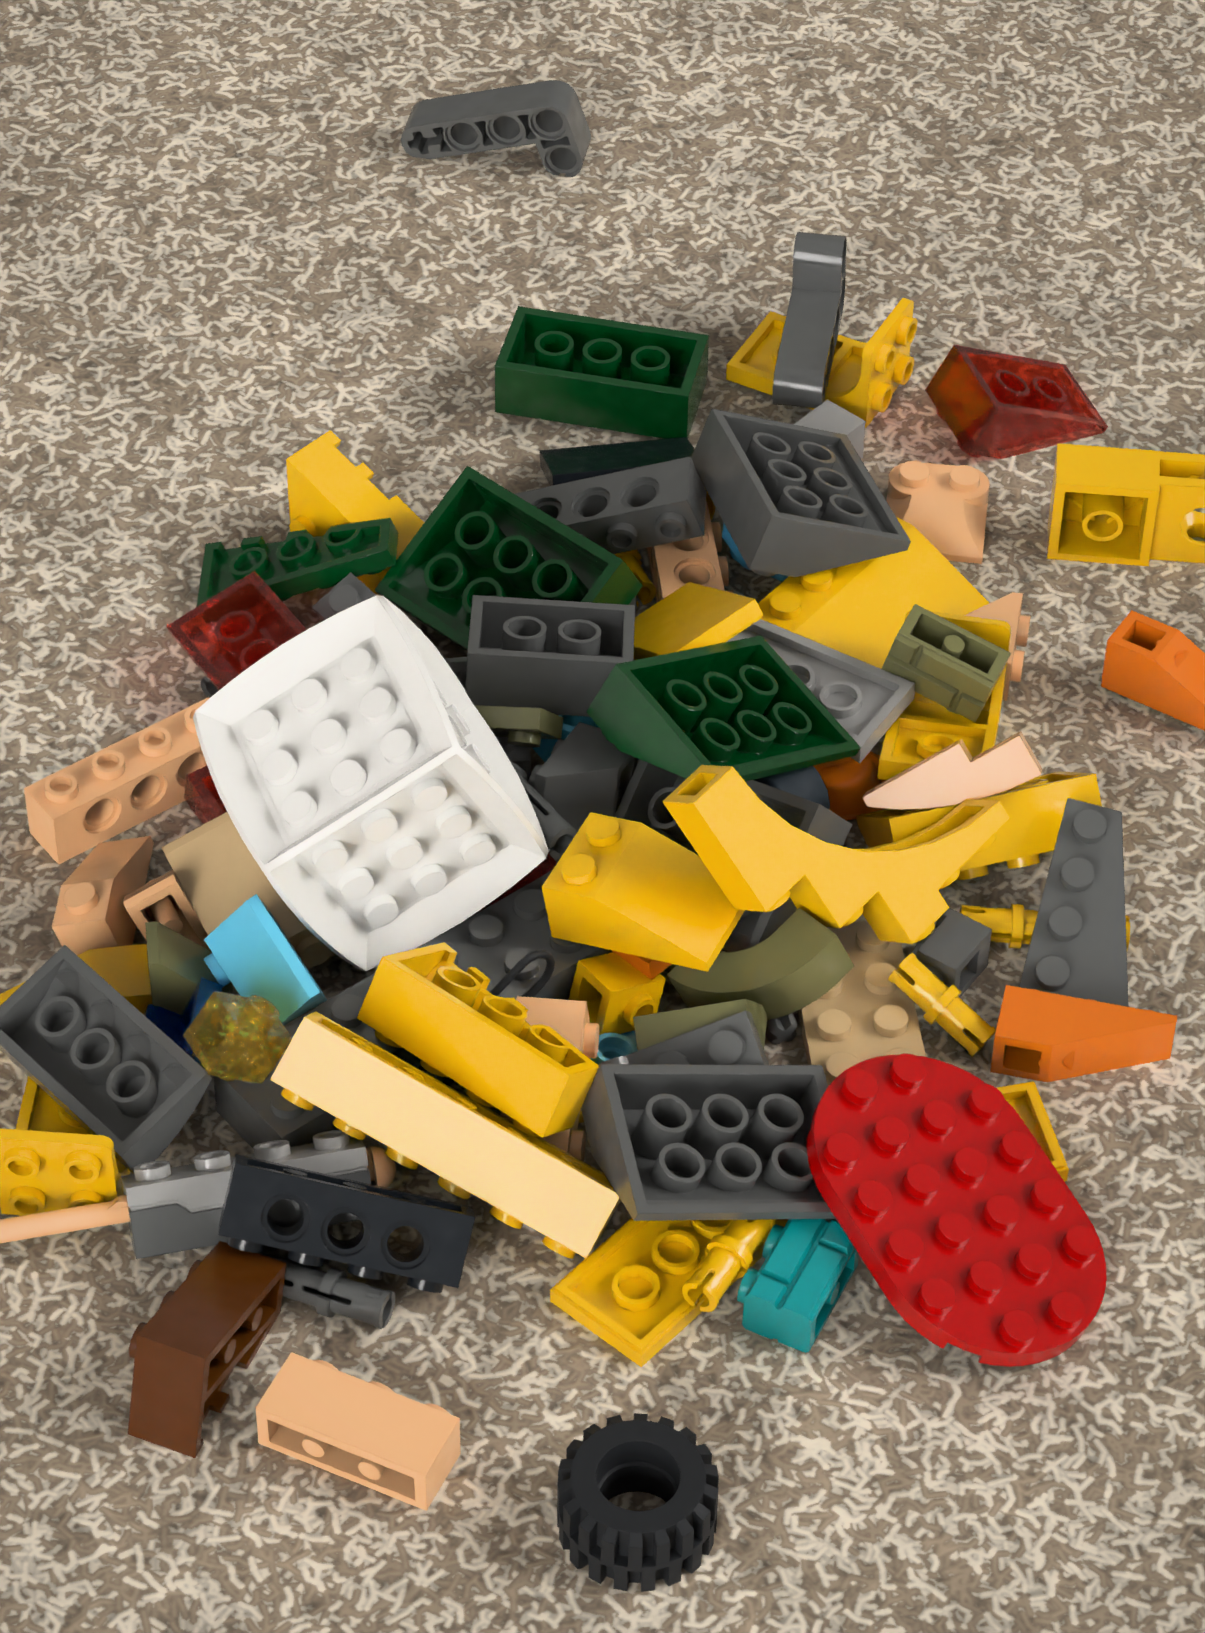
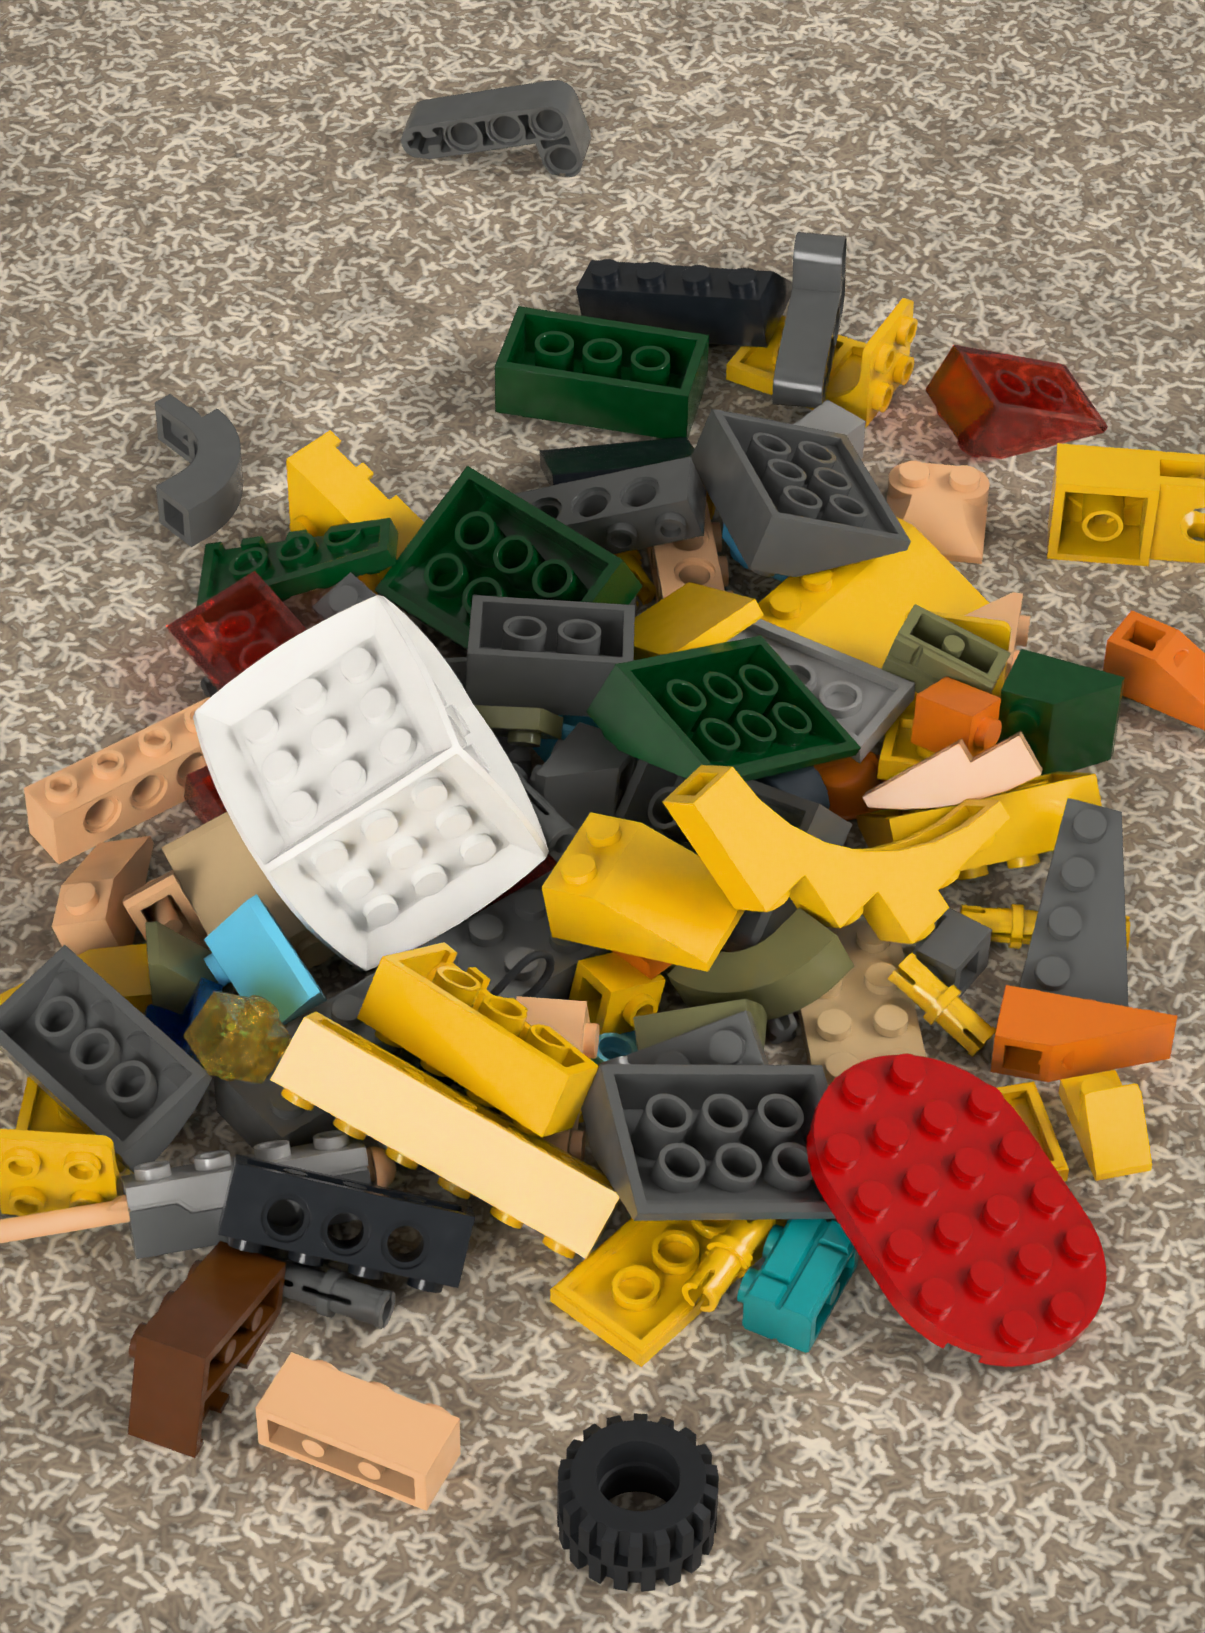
none -> dark grey arch [155,394,243,547]
none -> black slope [576,259,792,348]
none -> orange brick [911,676,1002,757]
none -> dark green slope [996,648,1125,775]
none -> yellow slope [1058,1070,1152,1181]

